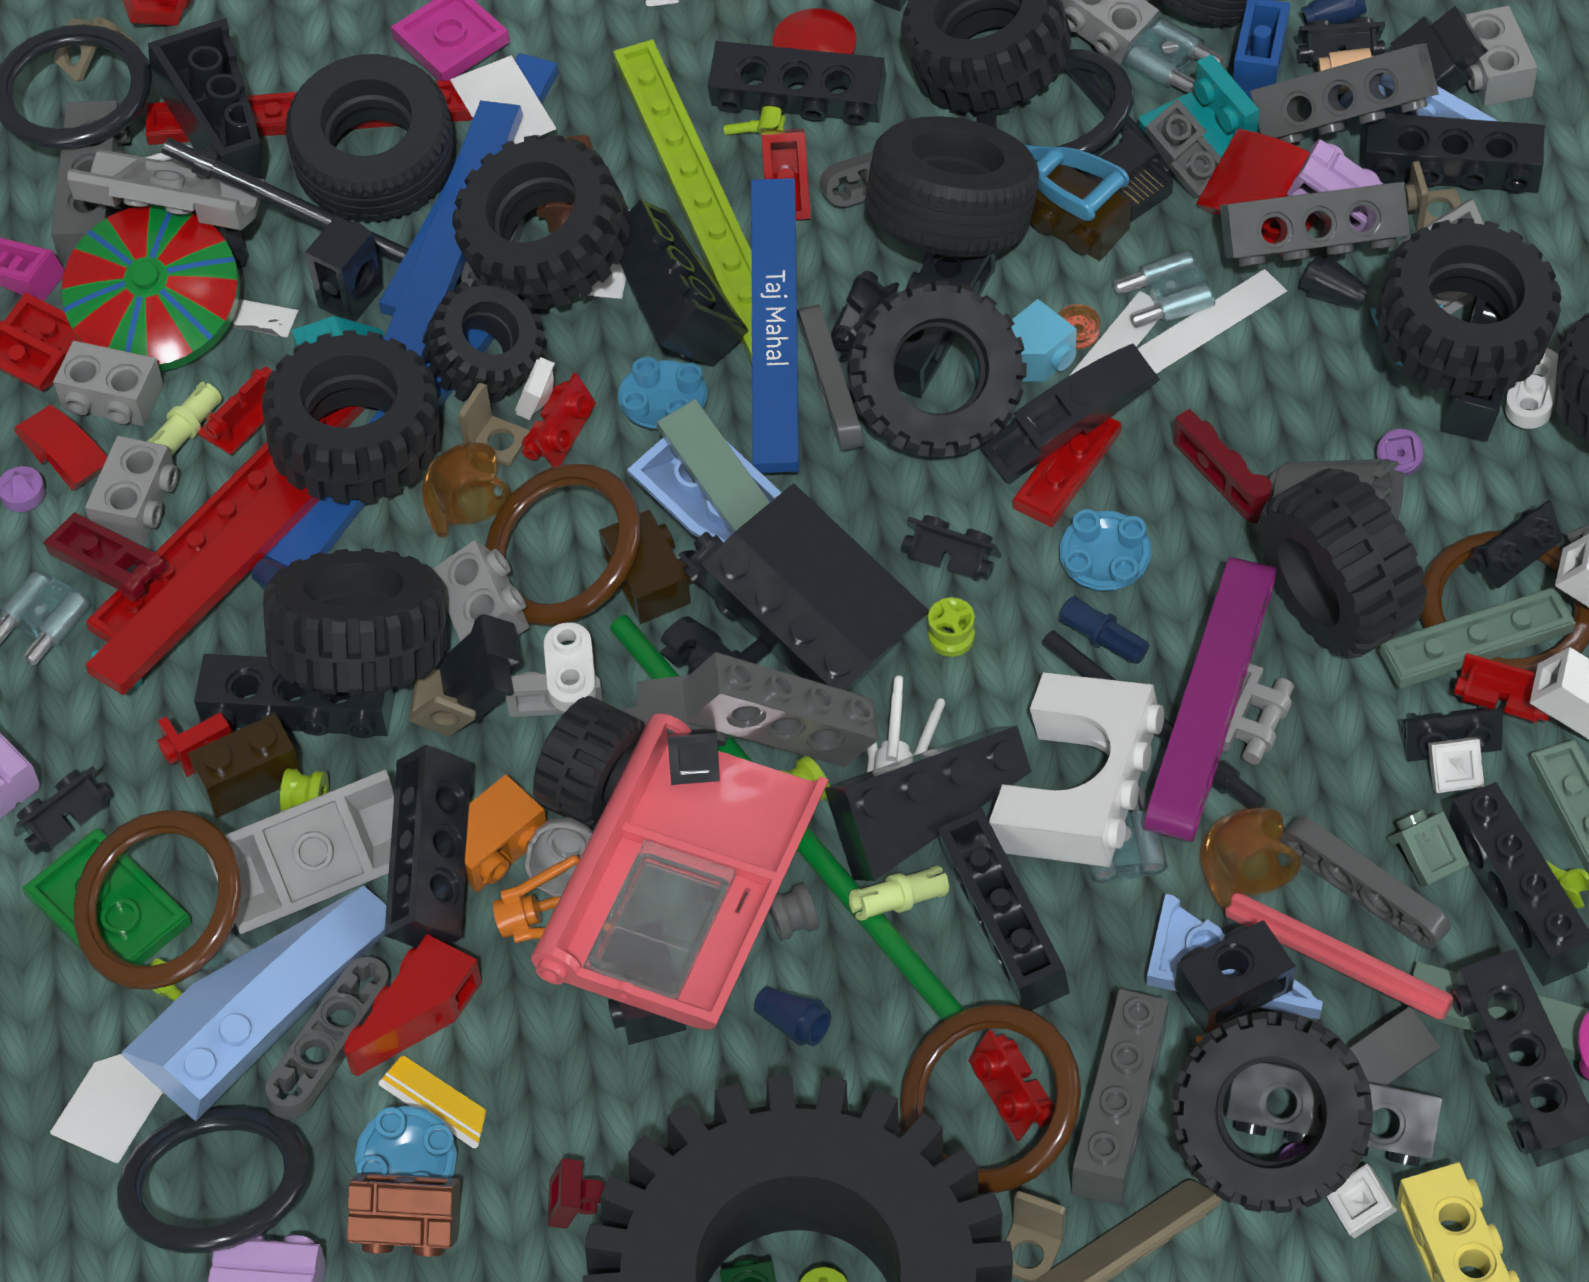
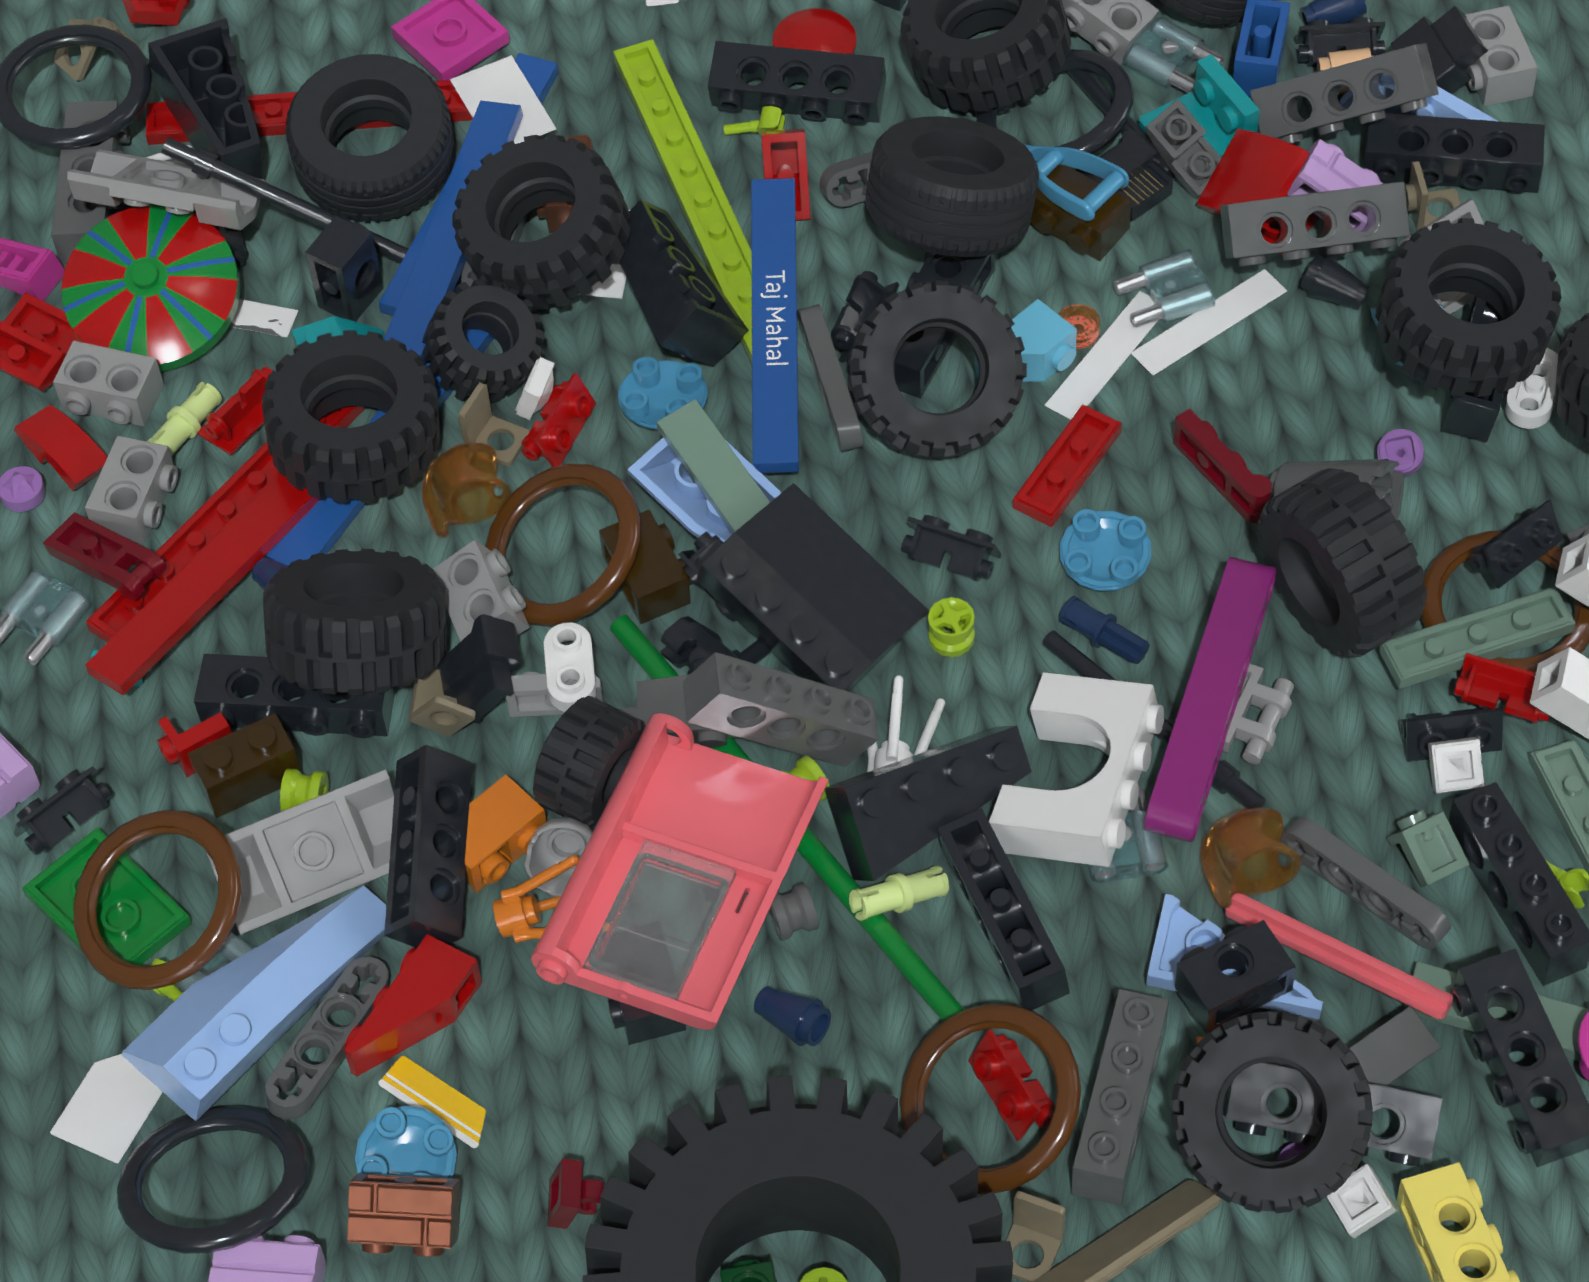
black plate [667,730,720,785] -> none
black slope [981,343,1160,485] -> none

